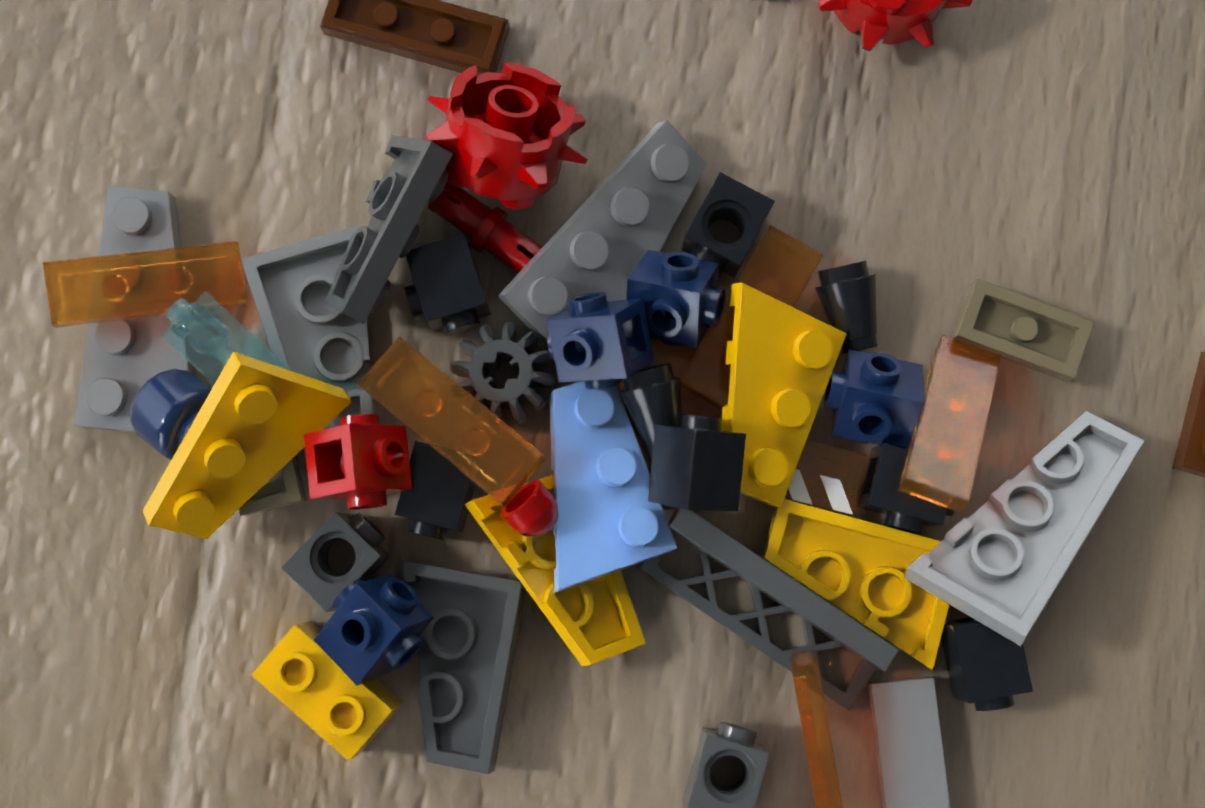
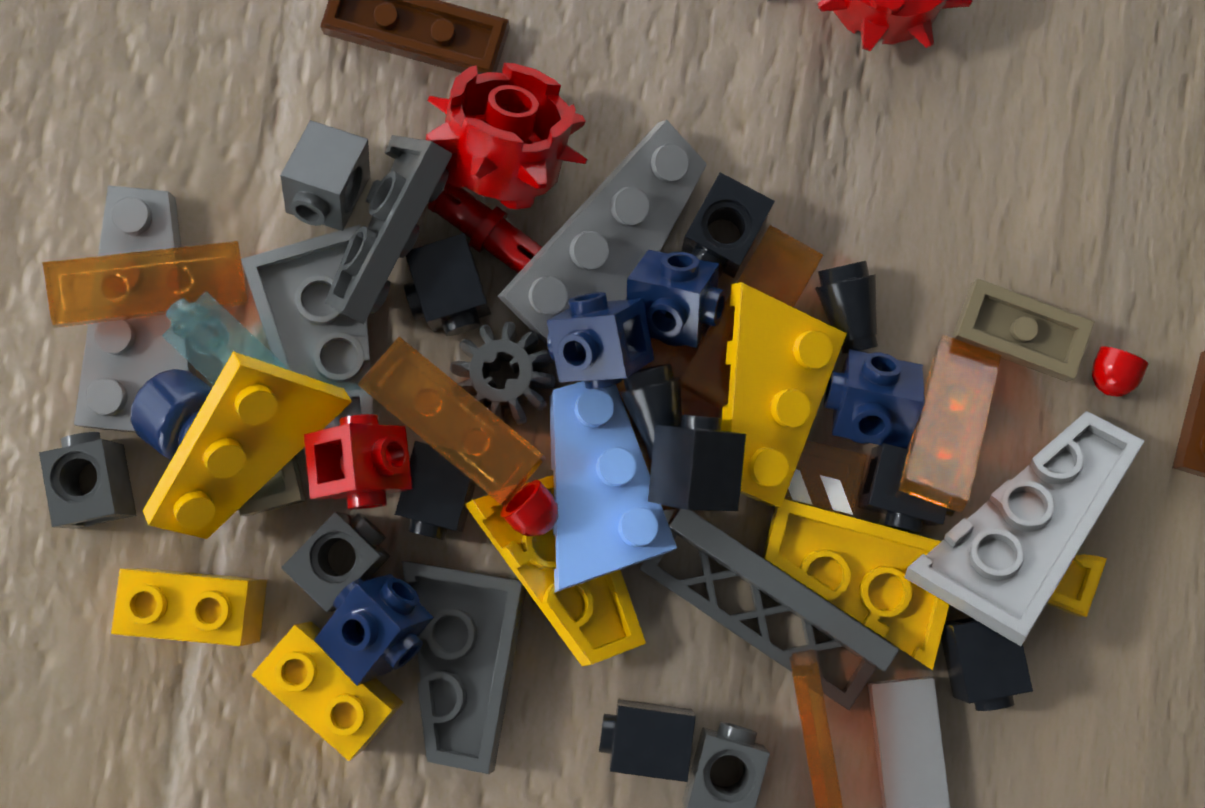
none -> dark grey brick [39,432,137,529]
none -> yellow brick [111,568,267,646]
none -> brick [280,120,370,231]
none -> black brick [599,699,696,782]
none -> yellow tile [1047,554,1107,617]
none -> red hinge [1092,346,1149,397]

